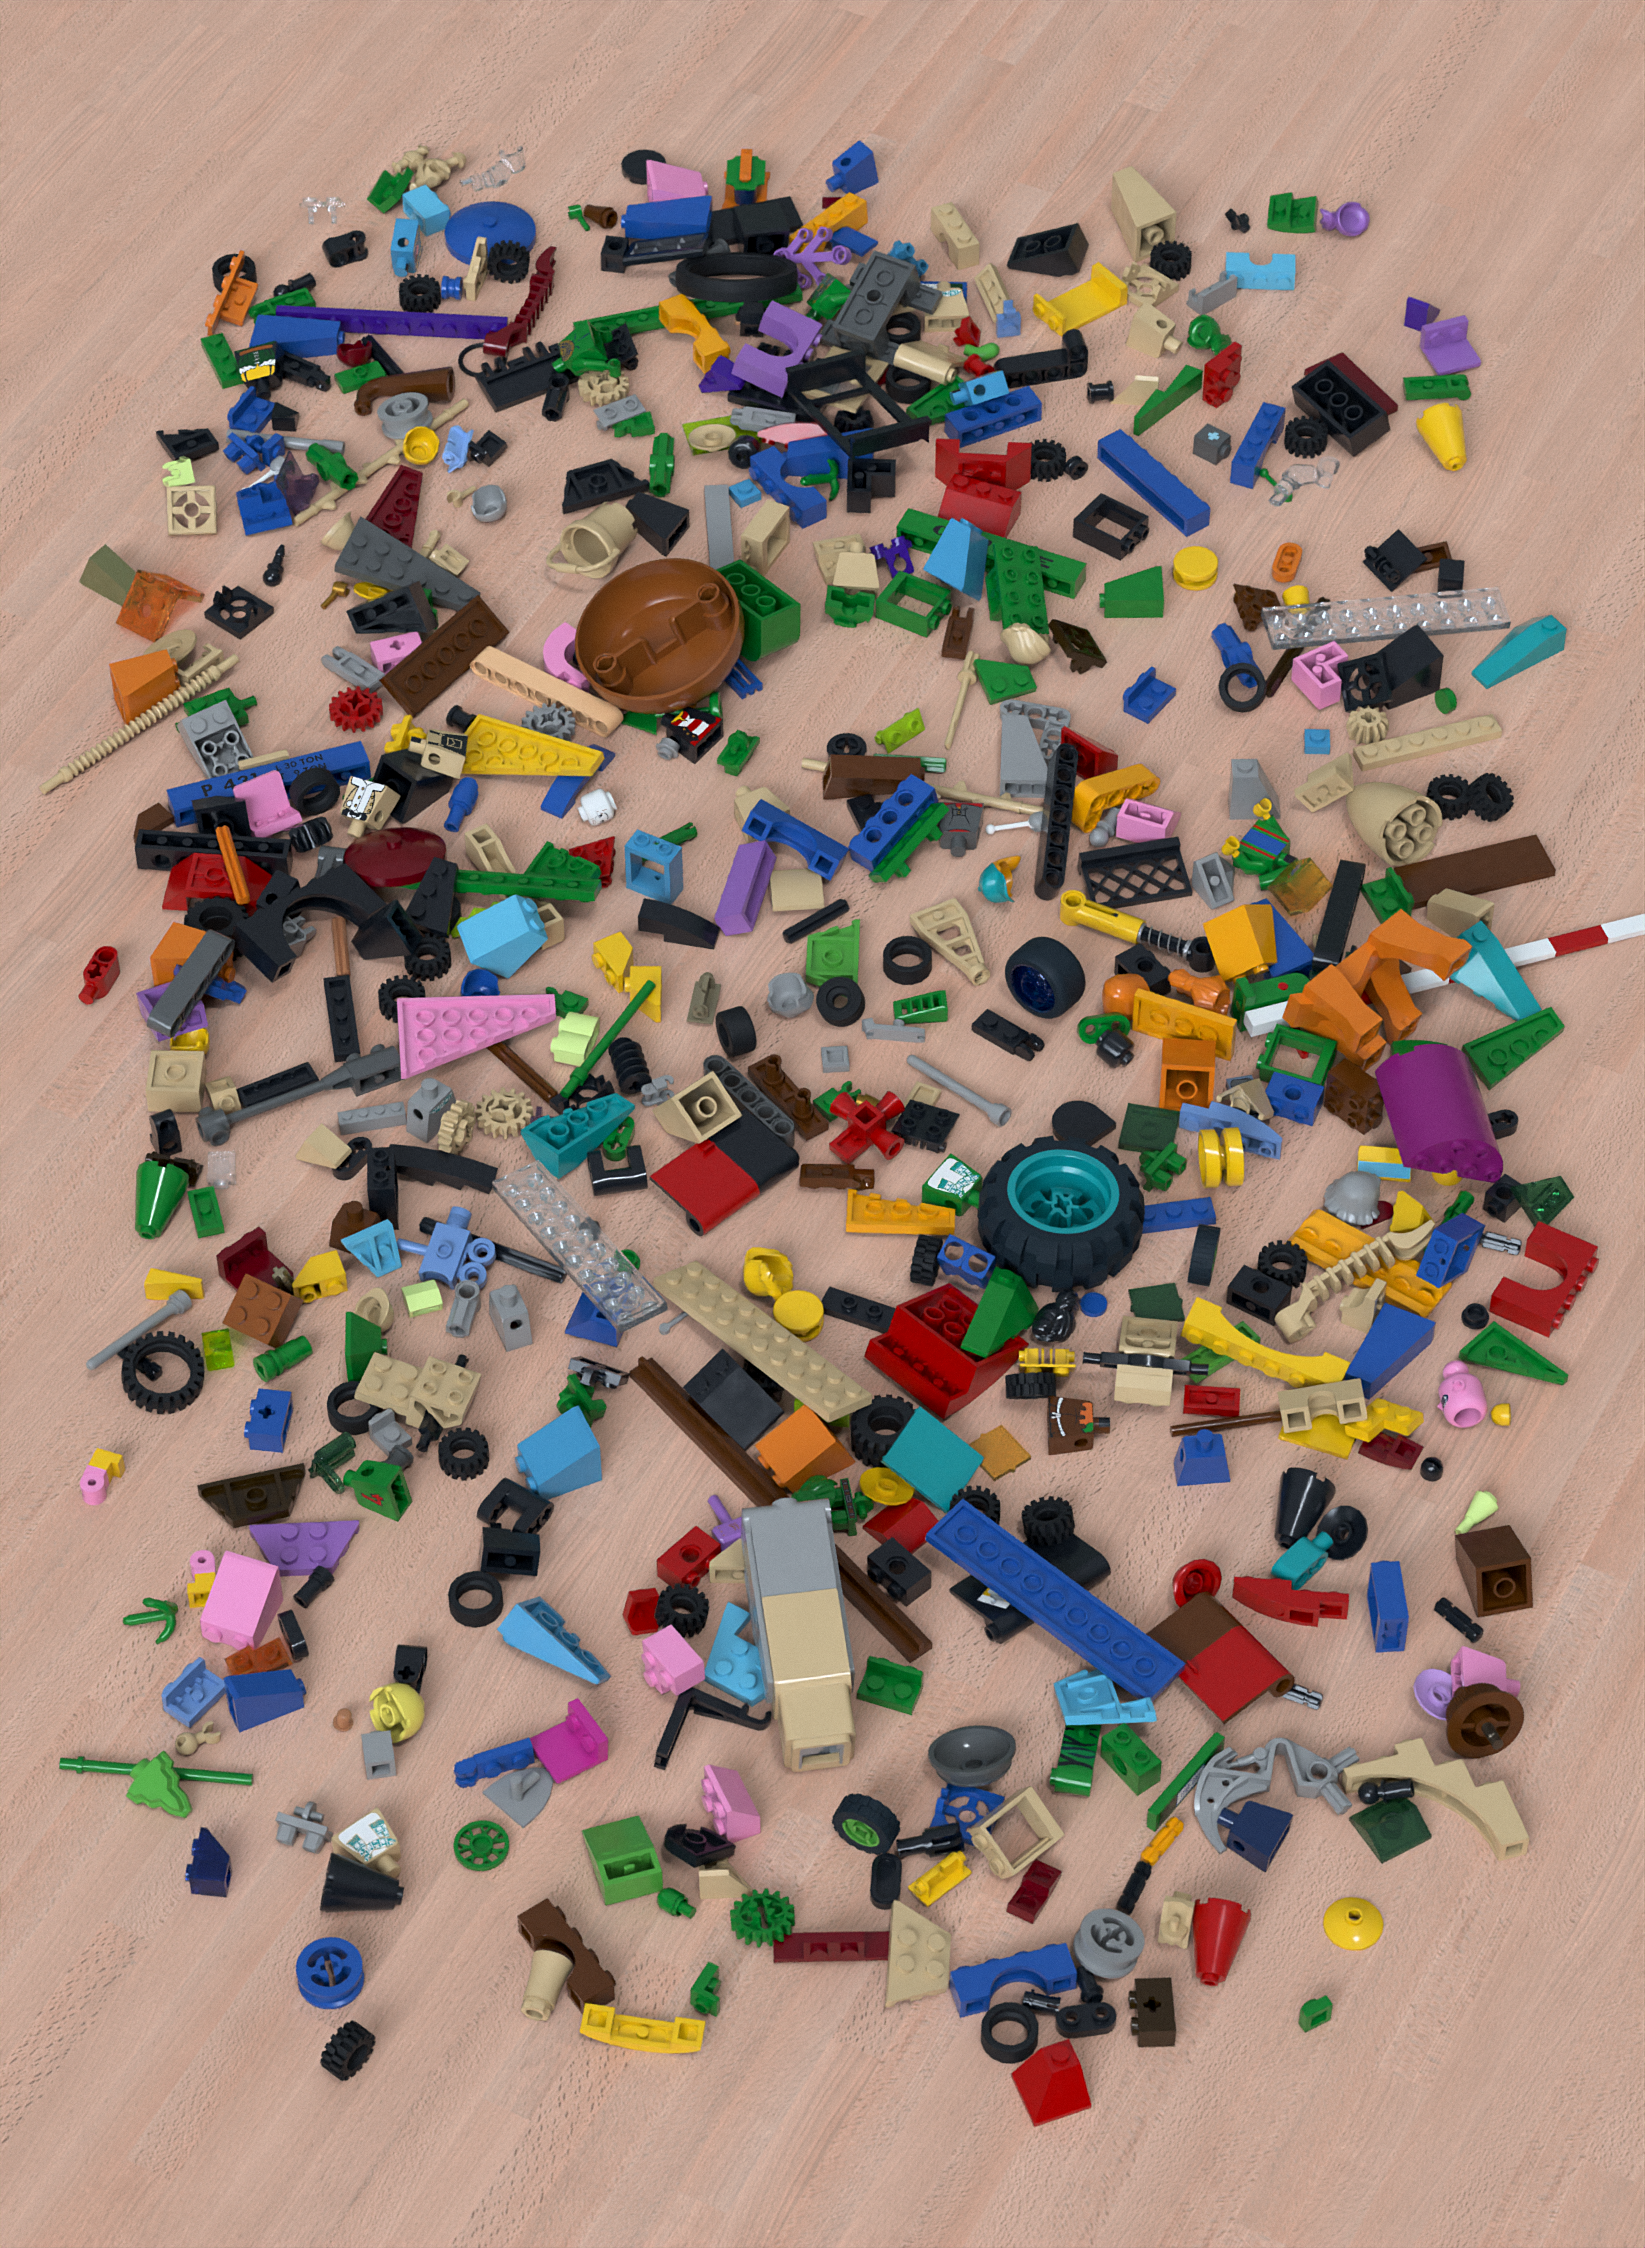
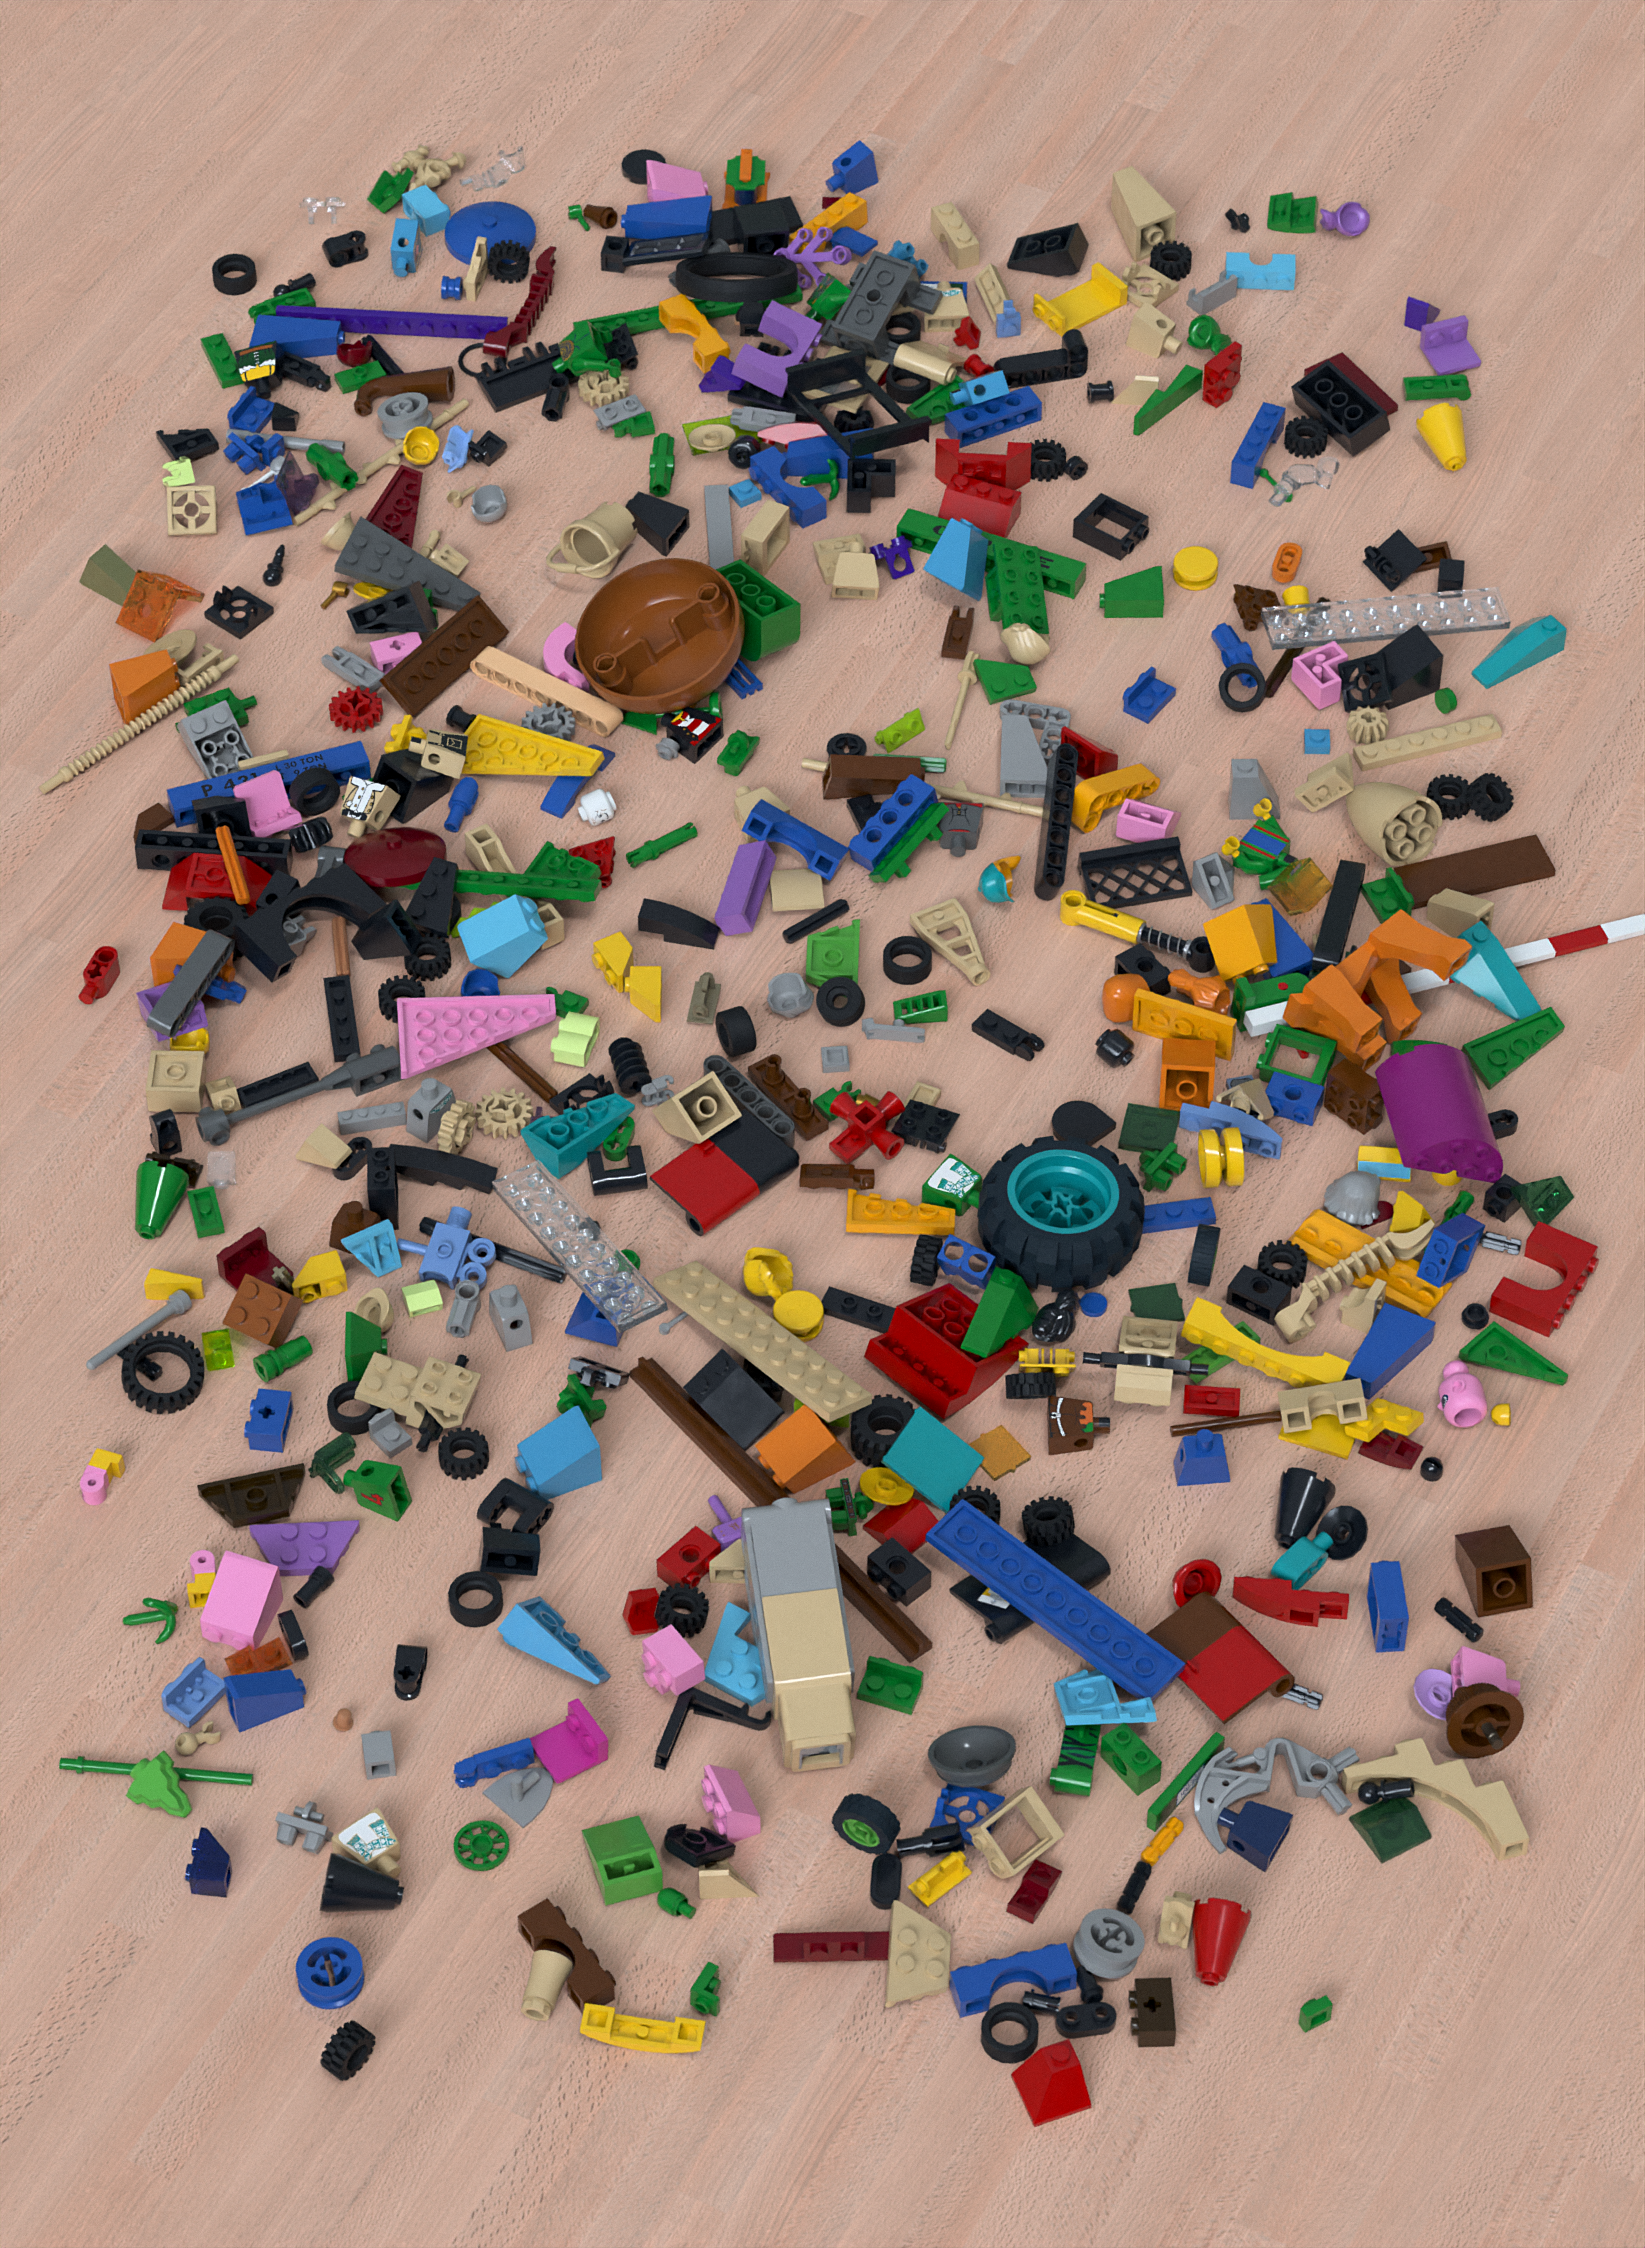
orange bracket [205,250,258,336] -> none
light yellow cylinder [369,1682,425,1743] -> none
dark grey bush [381,1445,414,1470] -> none
black tyre [399,274,441,313] -> none
green bar [560,980,656,1099] -> none
black wing [562,459,650,514] -> none
dark azure window [624,829,683,905] -> none
green gear [730,1888,796,1948] -> none
green hair [791,1475,838,1509] -> none
green cylinder [825,585,875,628] -> none
green window [876,570,953,638] -> none
light grey piece [907,1055,1012,1127] -> none
bright green arm [964,343,1000,362] -> none
hinge [985,811,1043,834] -> none
black wheel [1005,936,1086,1019] -> none
dark brown piece [1048,619,1107,675] -> none
green plate [1077,1012,1130,1044] -> none
light grey pin [1089,807,1120,847] -> none
blue brick [1097,429,1210,537] -> none
dark grey brick [1193,423,1232,465] -> none
yellow dish [1323,1897,1383,1951] -> none
yellowish green cone [1455,1491,1498,1534] -> none

